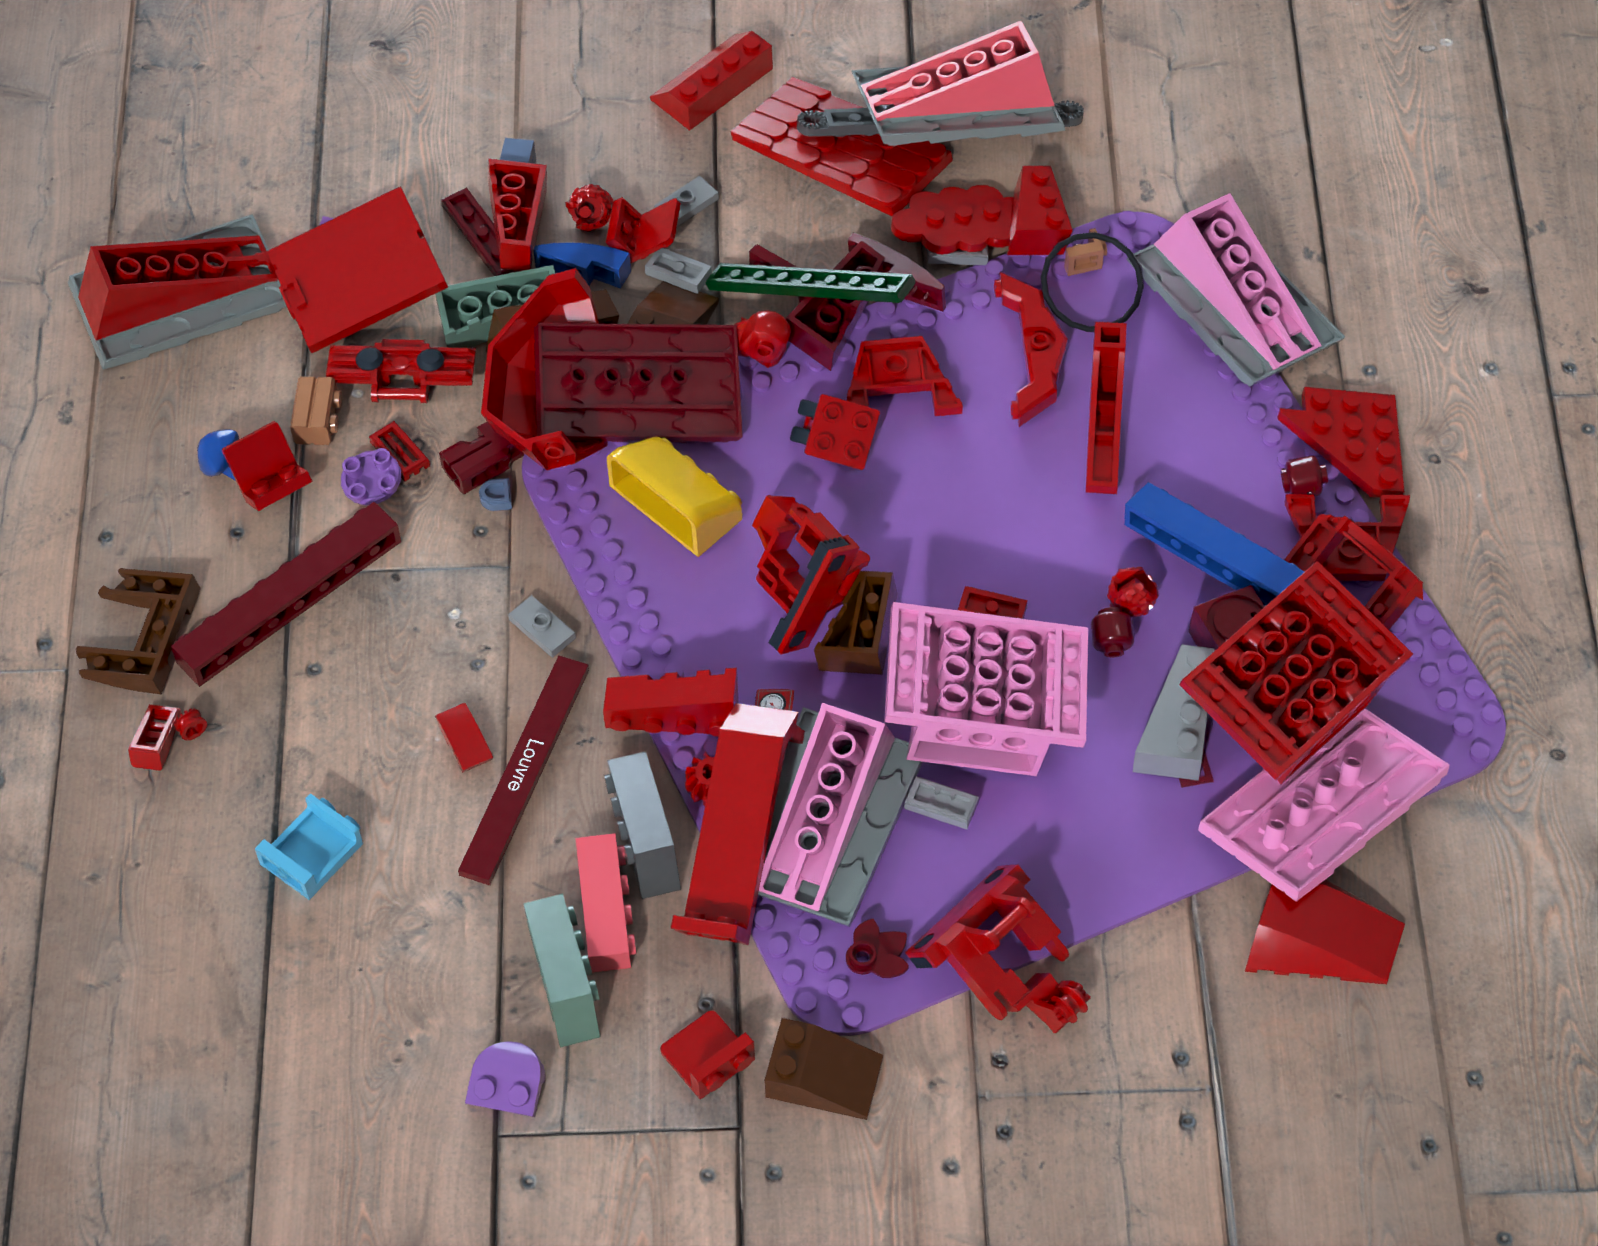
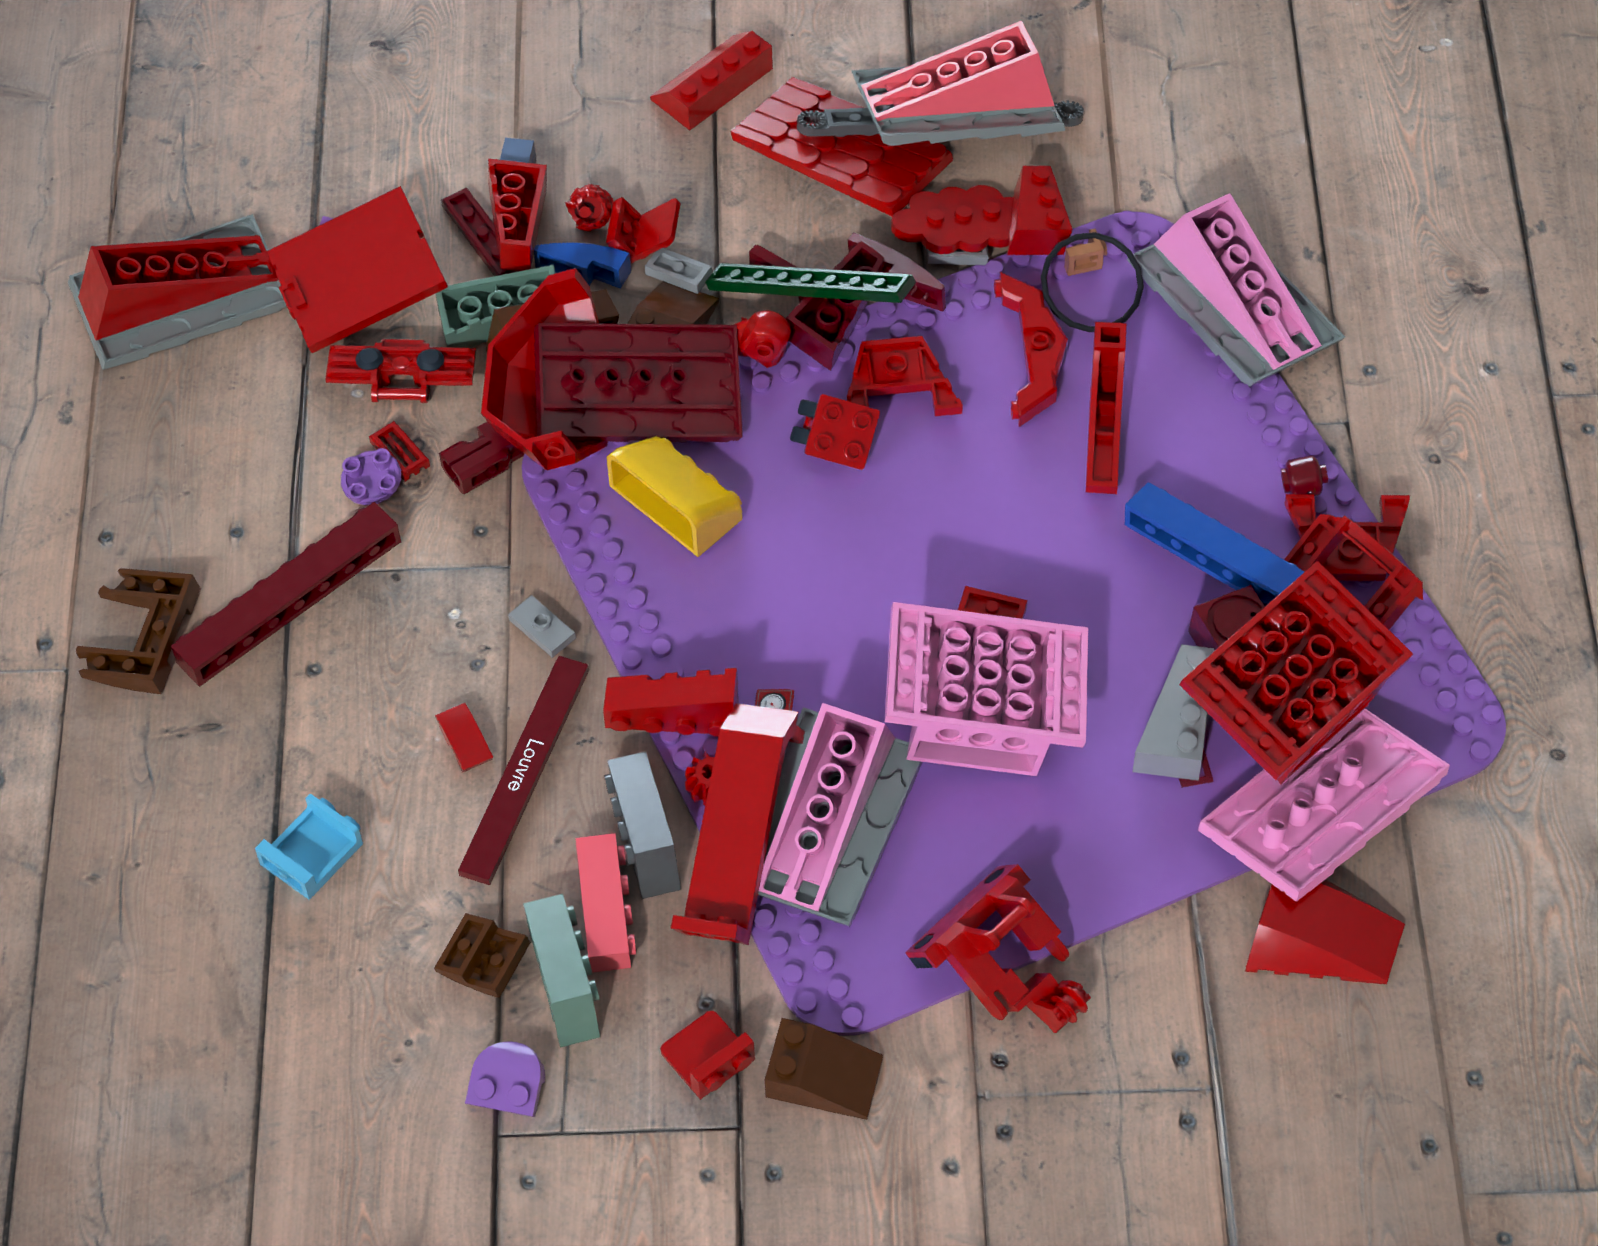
red slope [128,704,181,771] -> none
red bush [174,708,208,741] -> none
blue piece [197,429,239,481] -> none
red bracket [222,421,313,511] -> none
nougat brick [290,376,342,445] -> none
sand blue tile [479,478,512,511] -> none
light grey plate [654,176,719,227] -> none
red container [752,495,870,655] -> none
reddish brown wedge [814,571,898,675] -> none
dark red plate [846,919,909,978] -> none
light grey plate [904,776,979,829] -> none
dark red head [1091,607,1134,658] -> none
red piece [1107,567,1159,617] -> none
red wing [1277,387,1405,498] -> none
none -> reddish brown slope [434,913,531,998]

